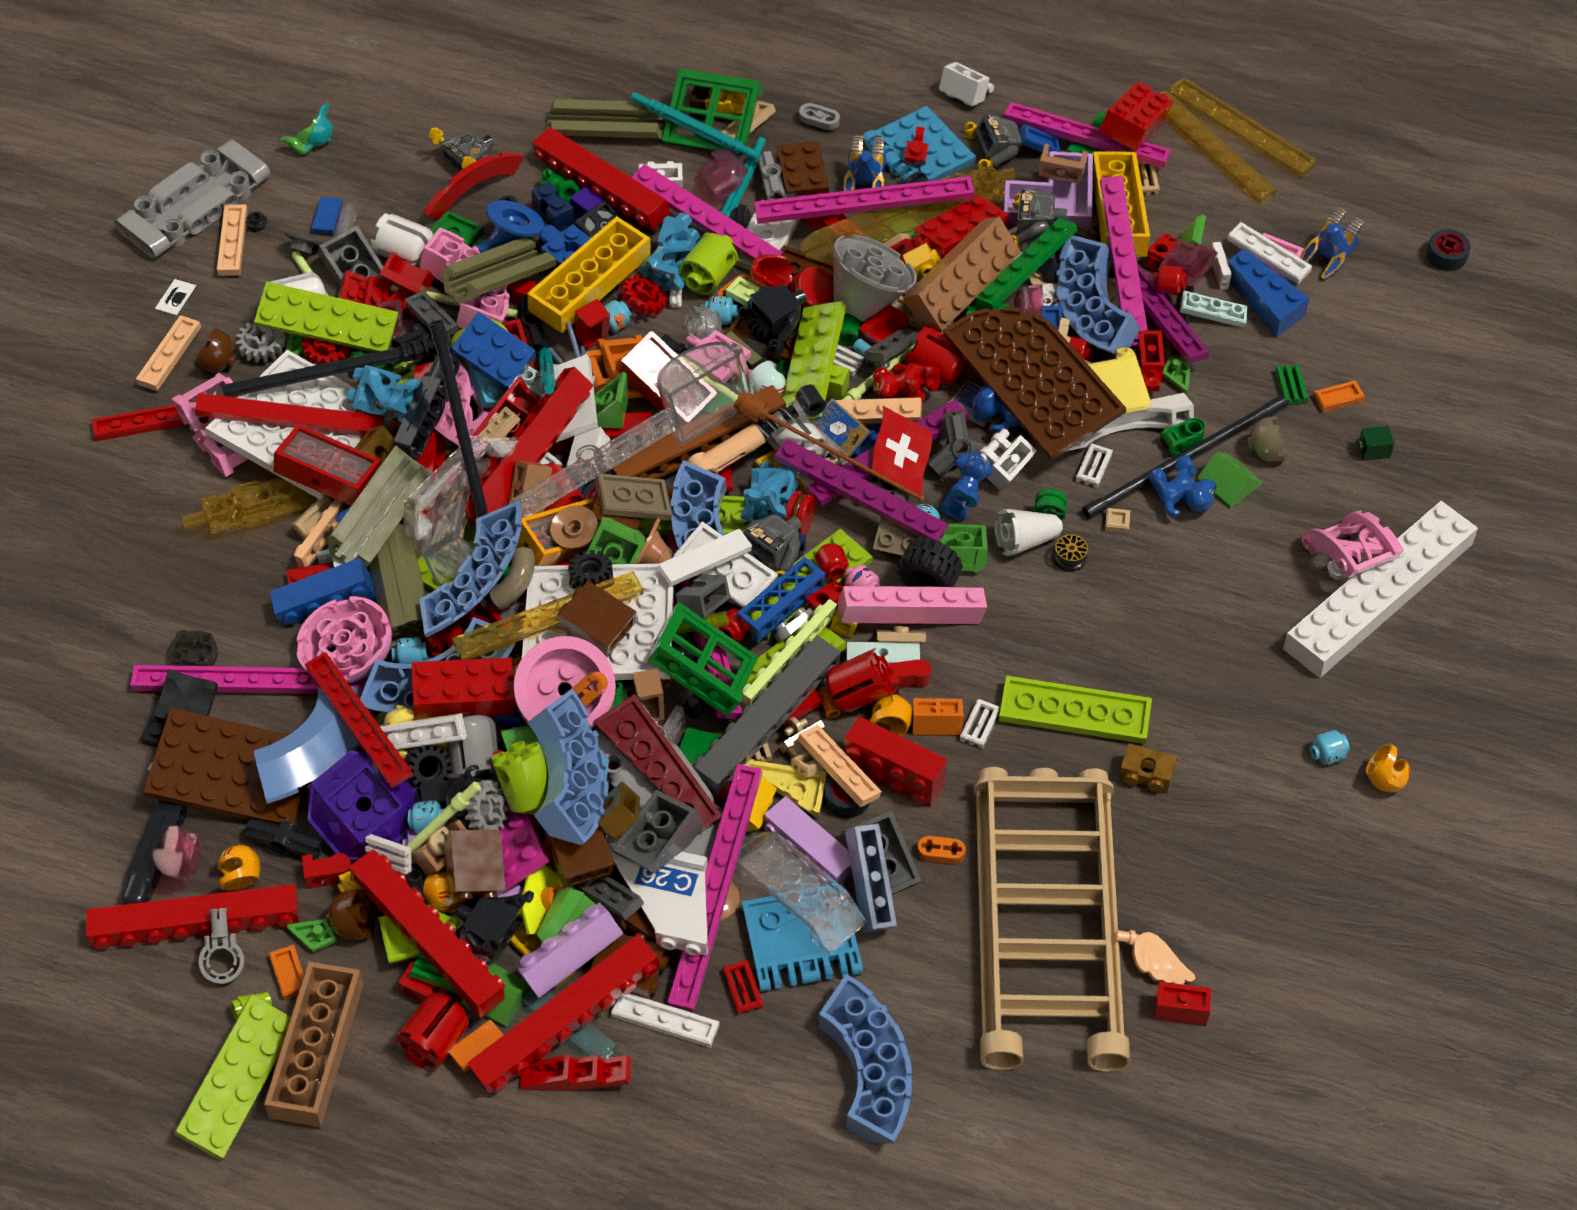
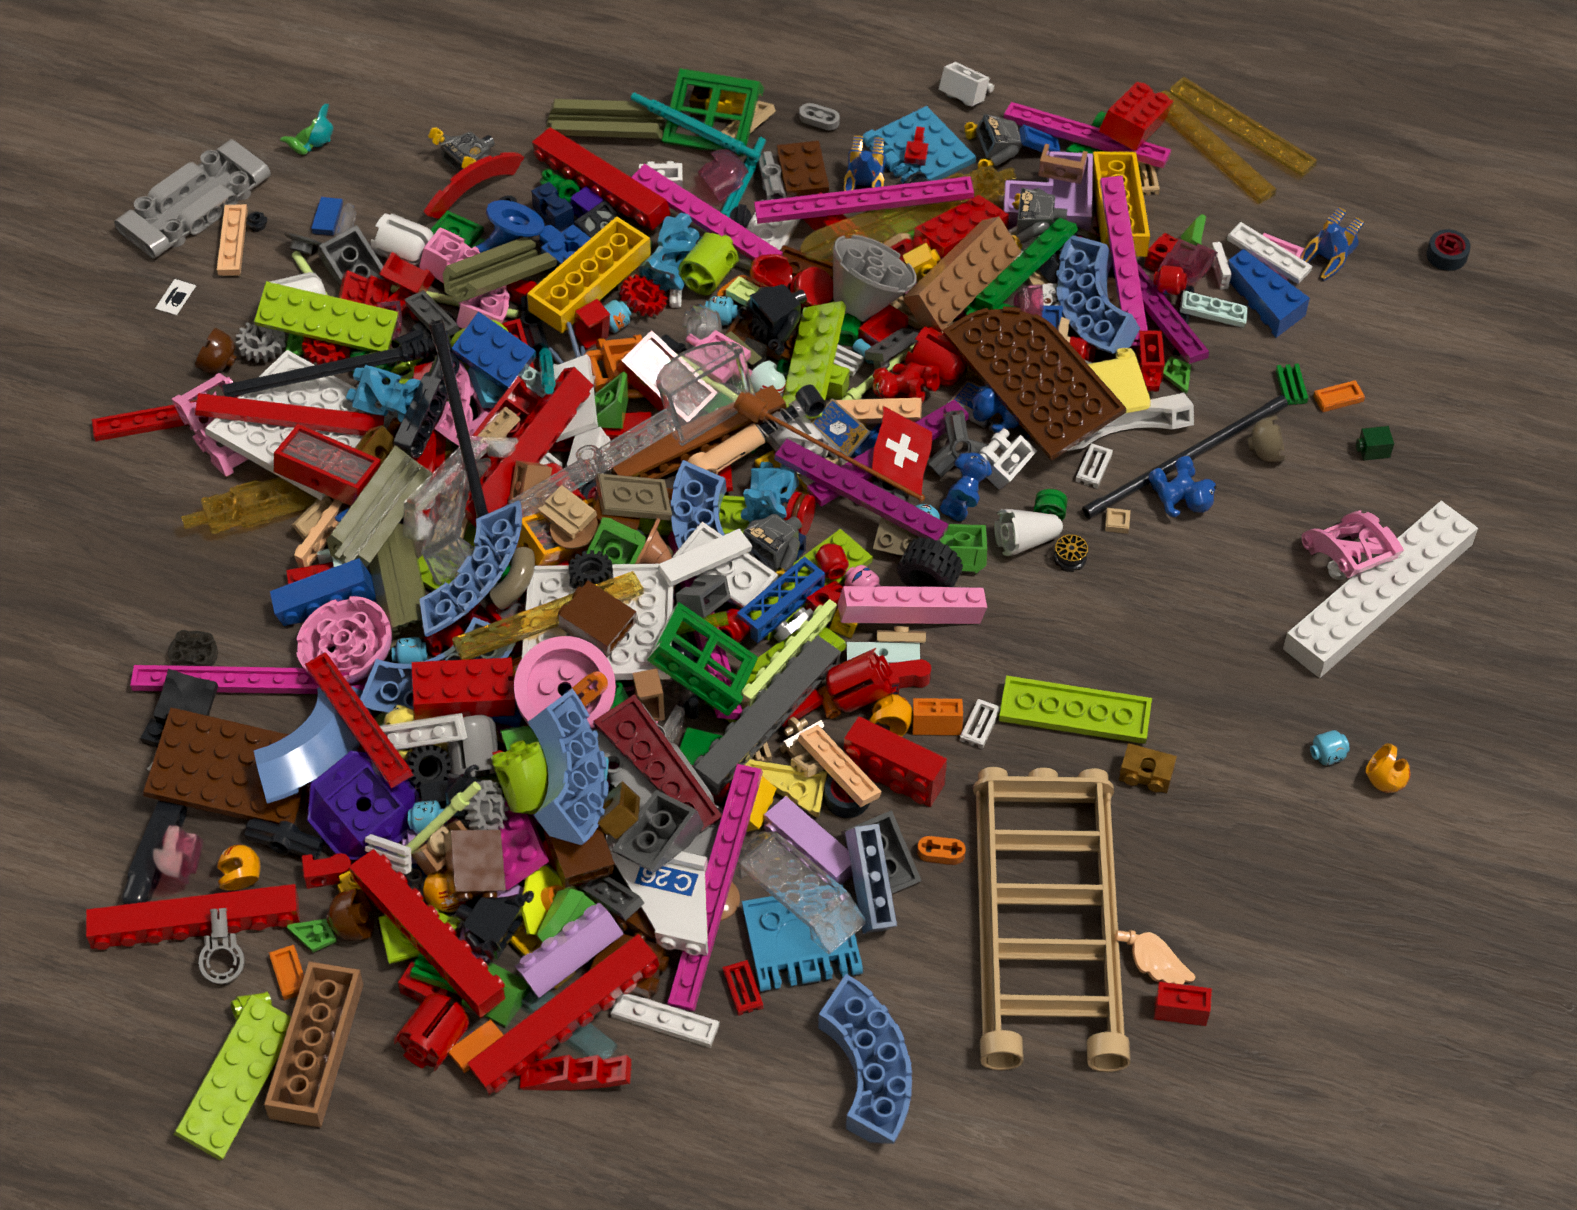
light nougat plate [136,315,201,391] -> none
green piece [1159,418,1205,456] -> none
bright green slope [1197,452,1263,508] -> none
none -> tan plate [538,485,597,539]

